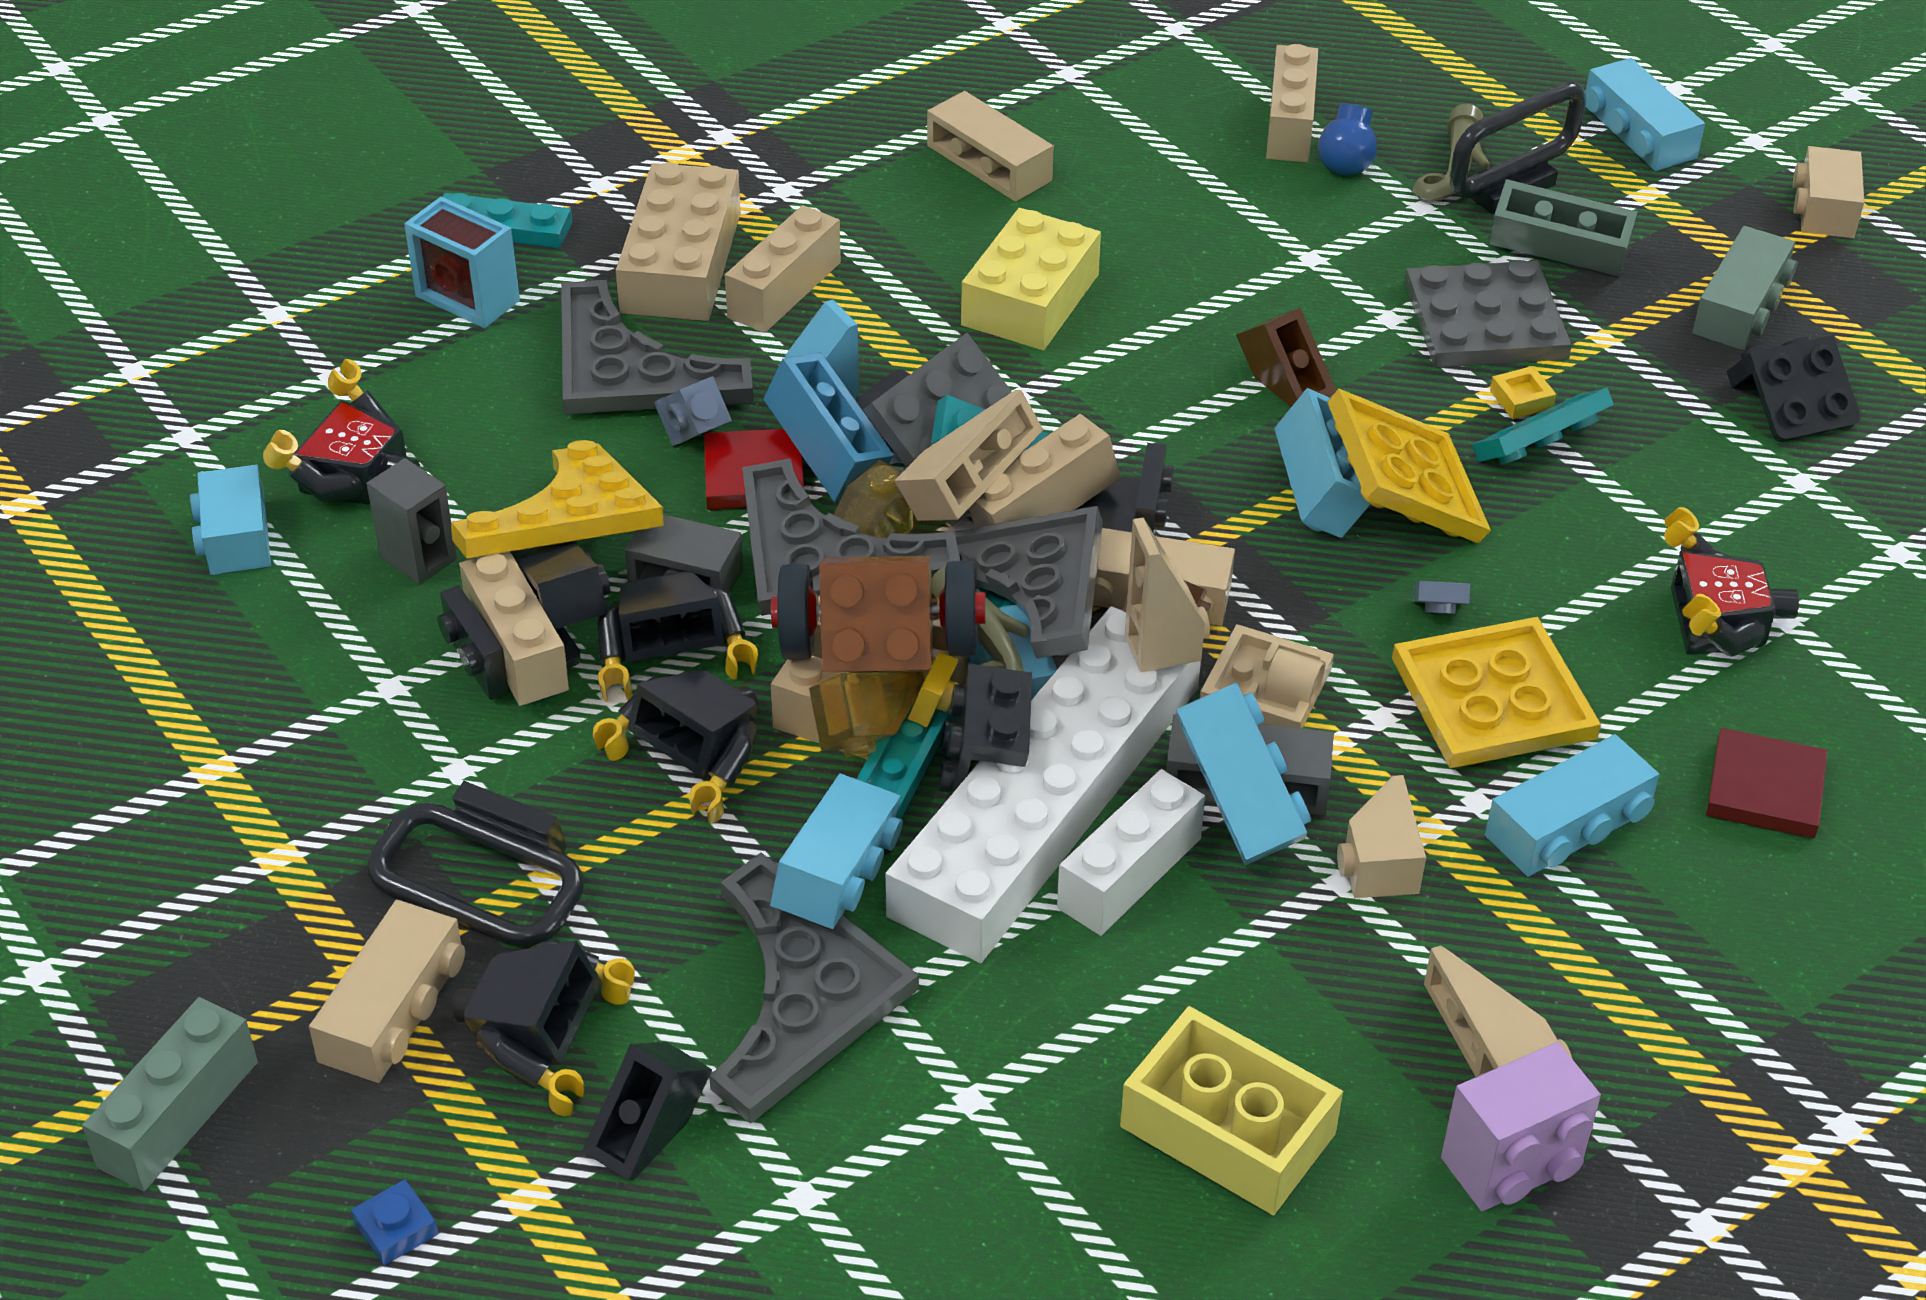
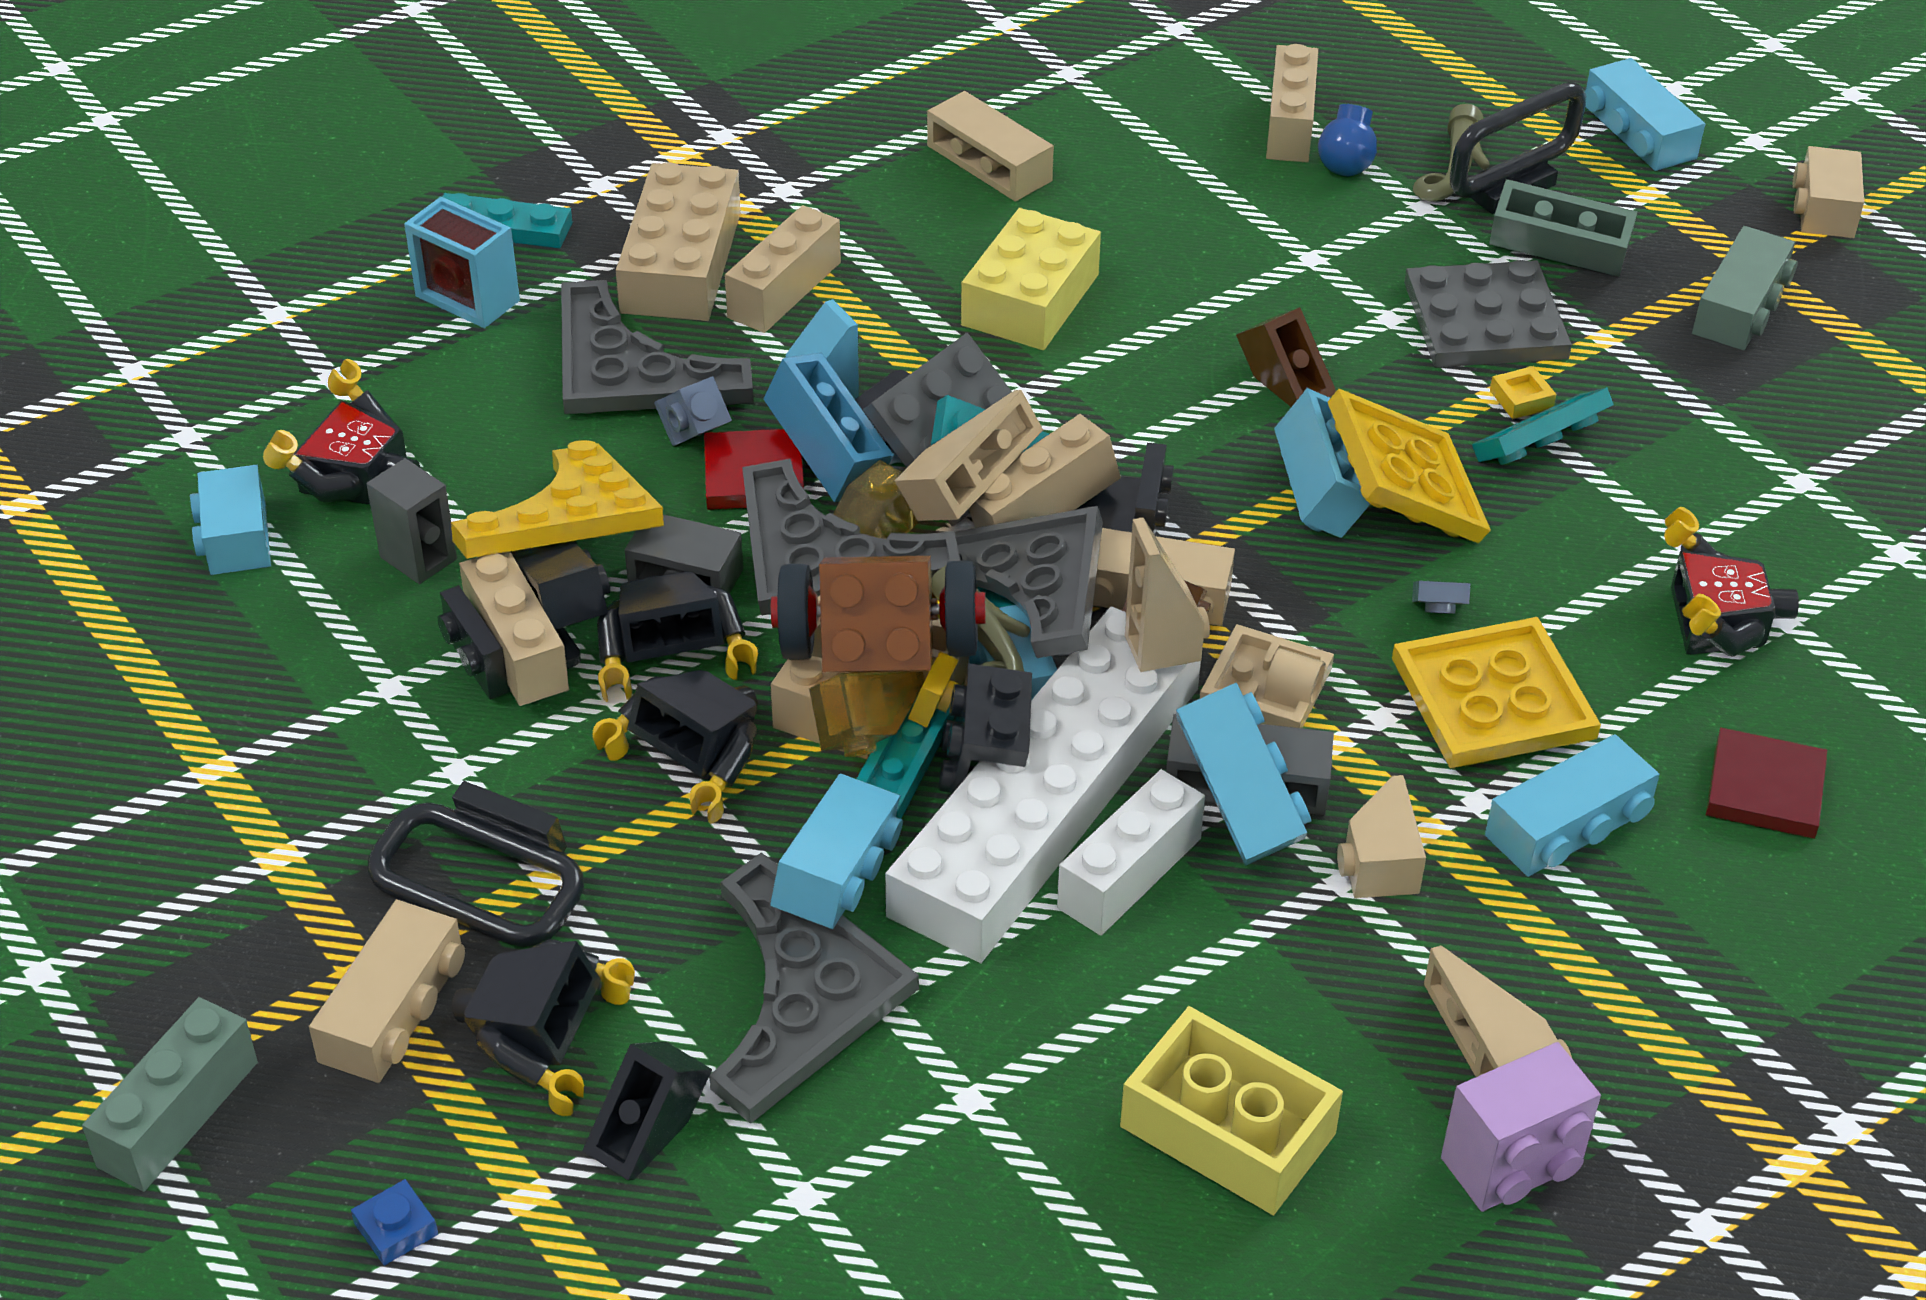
black bracket [1726,335,1860,442] -> none

